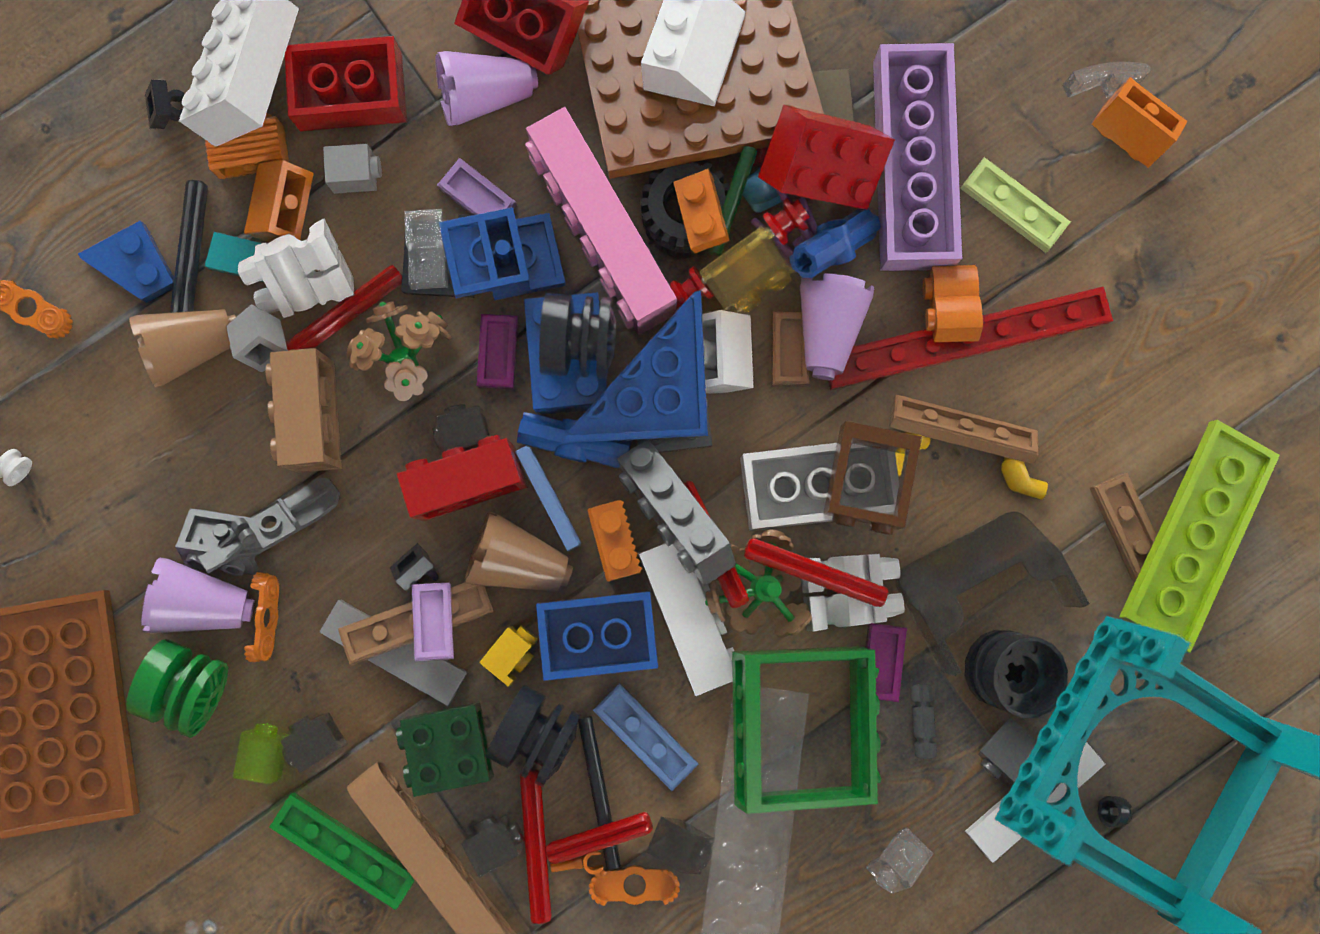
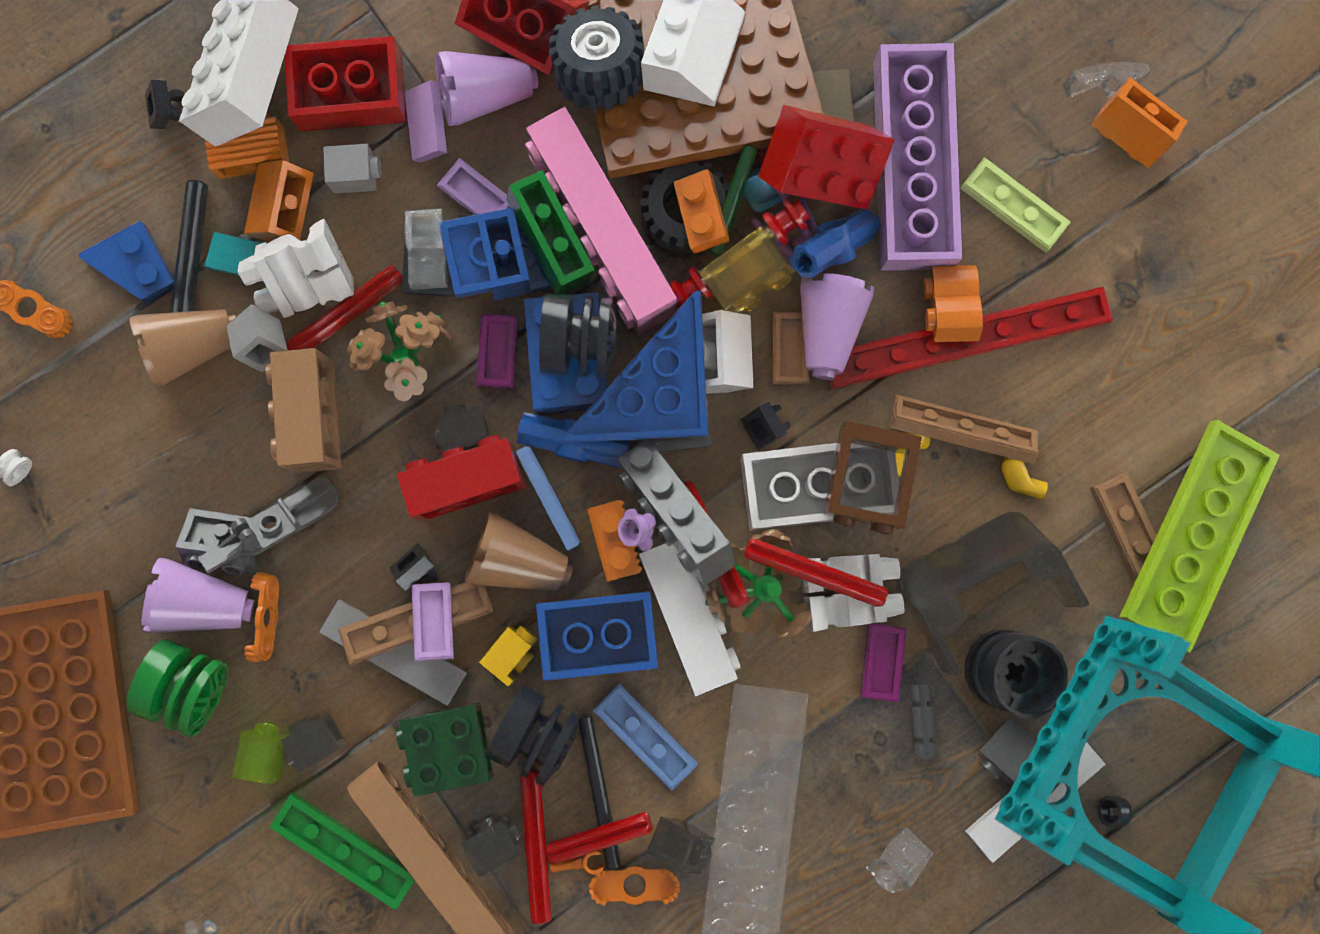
green window [732,646,881,814] -> none
none -> lavender tile [405,80,447,163]
none -> green brick [506,170,595,294]
none -> black wheel [549,6,645,111]
none -> lavender plate [618,509,656,551]
none -> black tile [740,402,791,451]

